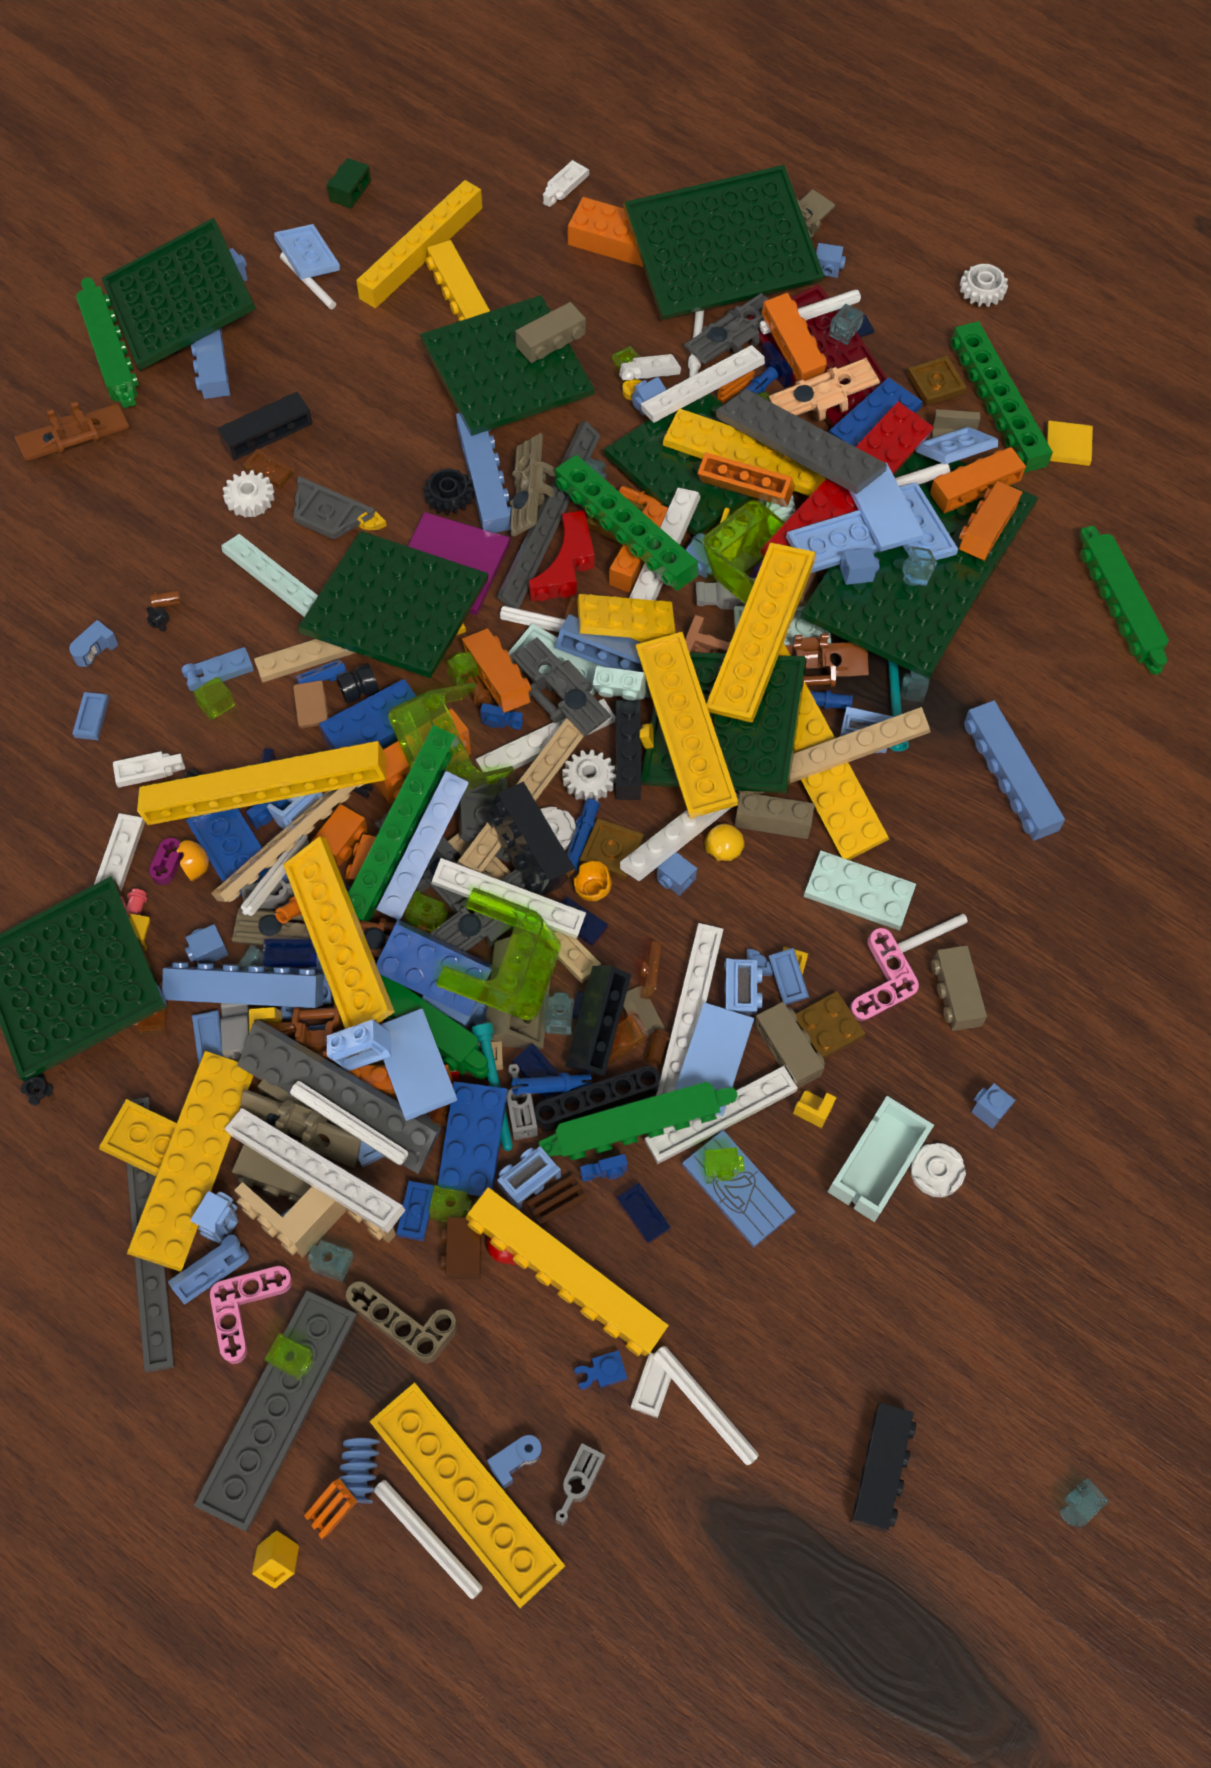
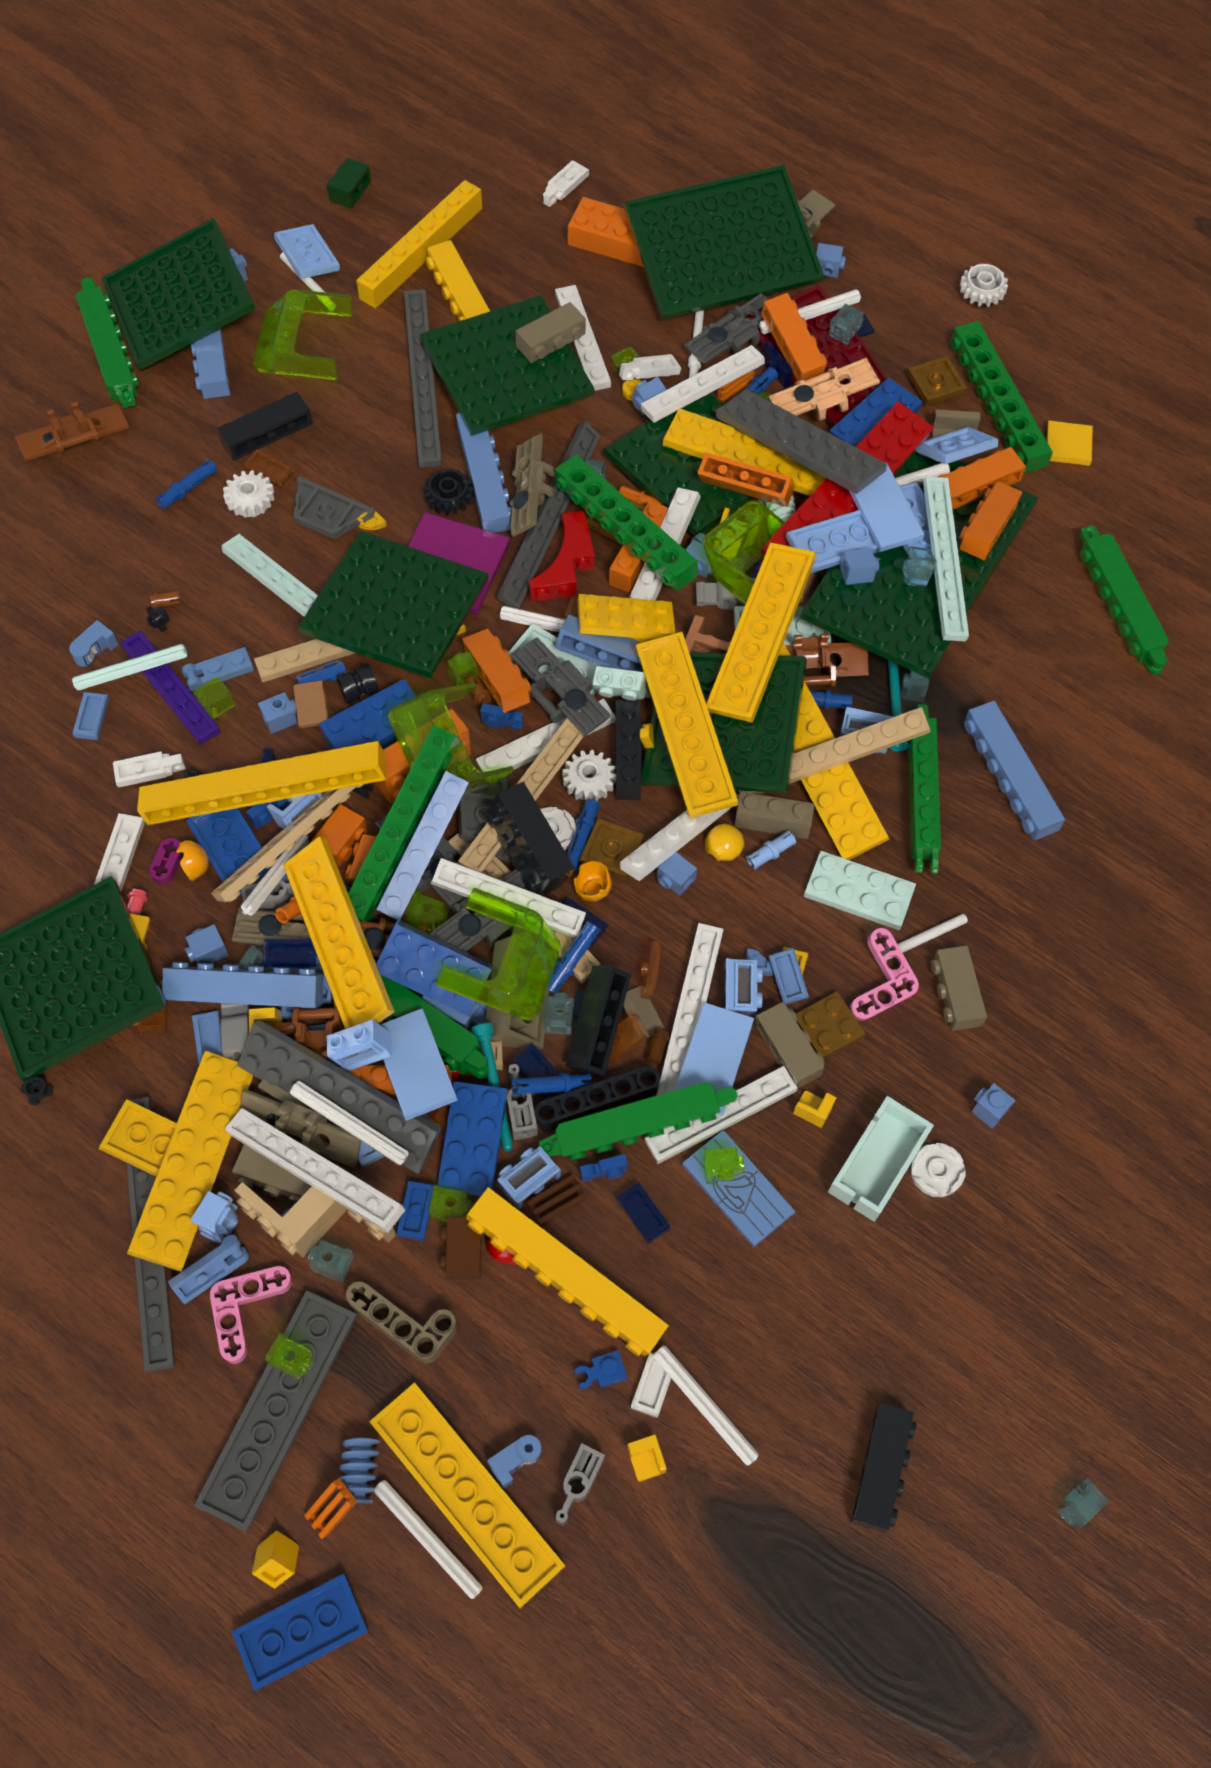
none -> light aqua axle [72,644,187,690]
none -> dark purple plate [120,631,221,745]
none -> blue pin [155,459,217,510]
none -> blue plate [232,1574,369,1691]
none -> clear neon green windscreen [253,290,353,380]
none -> medium blue brick [258,692,298,734]
none -> dark grey plate [404,289,442,468]
none -> blue pin [543,921,601,994]
none -> white plate [555,285,611,391]
none -> yellow panel [627,1435,667,1482]
none -> light blue pin [746,830,796,870]
none -> green hinge [908,704,941,873]
none -> light aqua plate [923,476,969,641]

